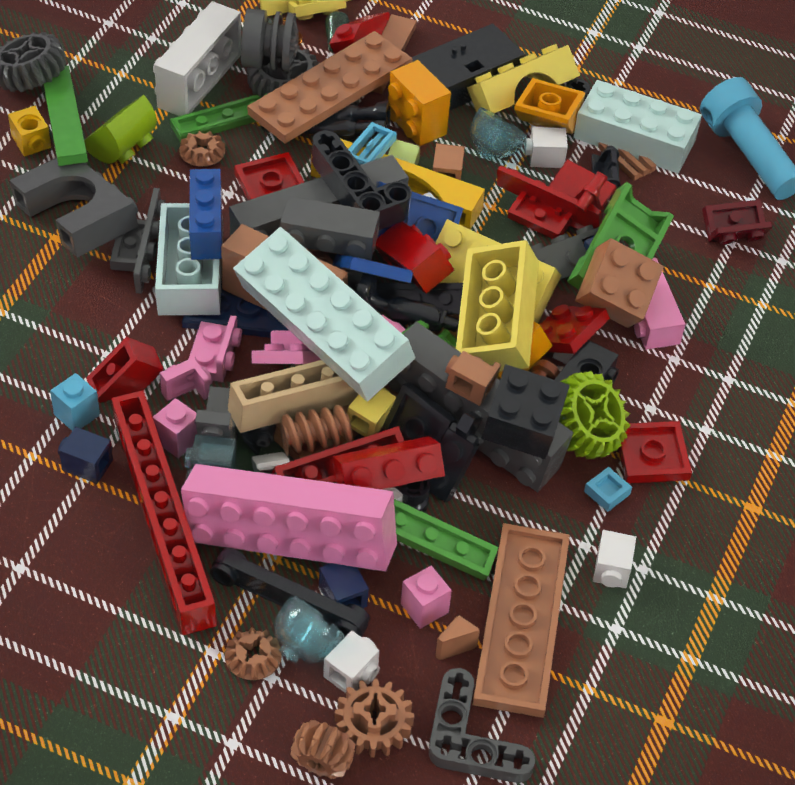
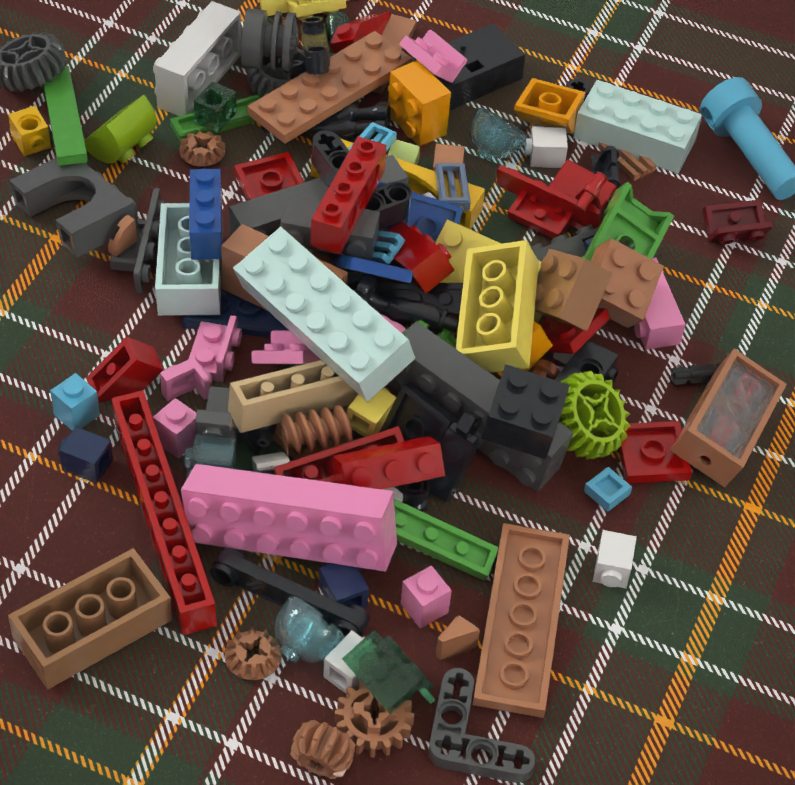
nougat brick [445,351,501,406] -> none
light yellow arch [467,44,580,118] -> none
none -> medium nougat brick [8,548,172,690]
none -> nougat tile [108,214,137,257]
none -> clear green brick [193,82,237,132]
none -> black piece [301,17,330,75]
none -> red brick [310,136,387,255]
none -> clear green bracket [342,630,435,715]
none -> medium azure tile [358,231,405,265]
none -> bright pink bracket [399,30,467,83]
none -> sand blue tile [435,163,471,210]
none -> medium nougat brick [535,249,613,331]
none -> brick [670,349,787,487]
none -> black axle [671,363,721,385]

